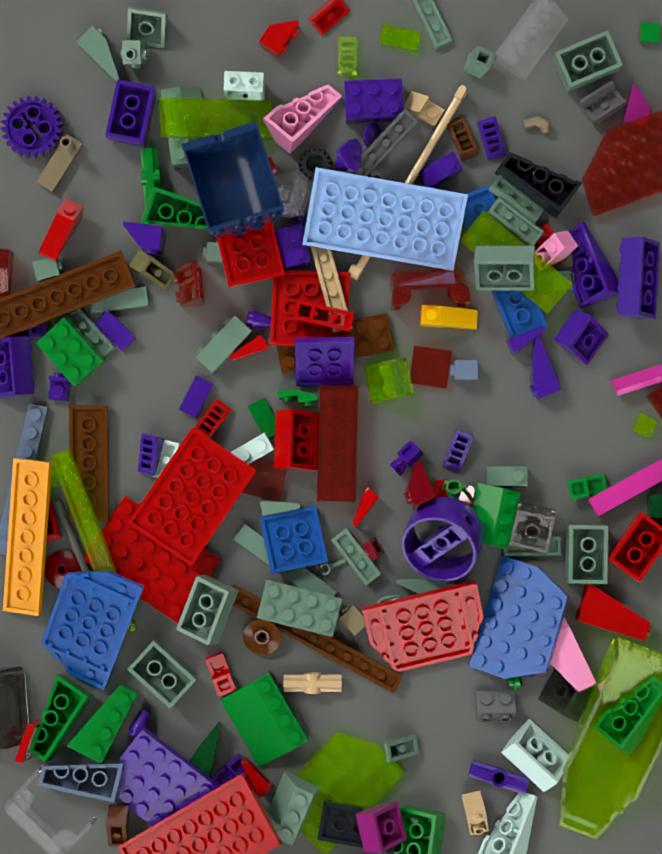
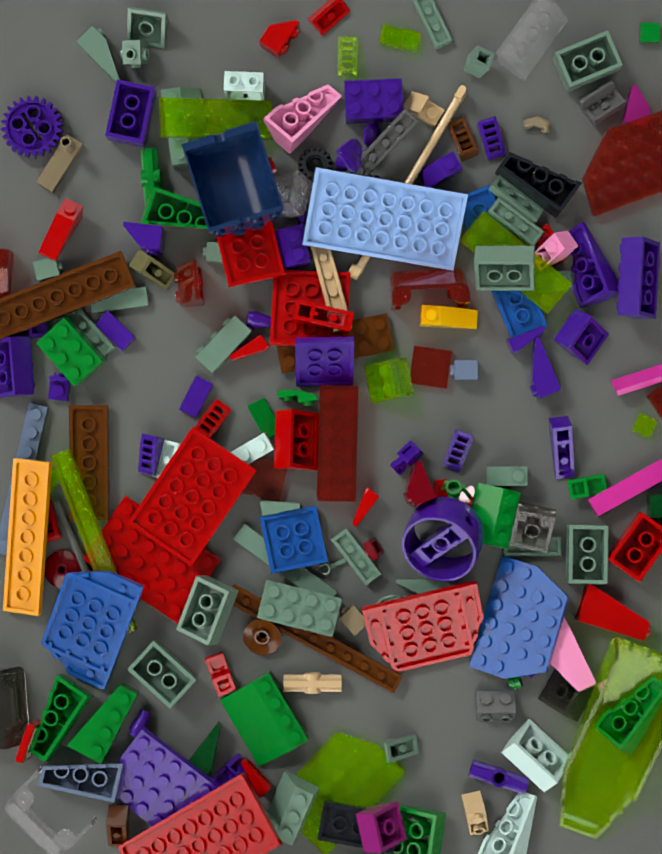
none -> dark purple slope [549,416,575,479]

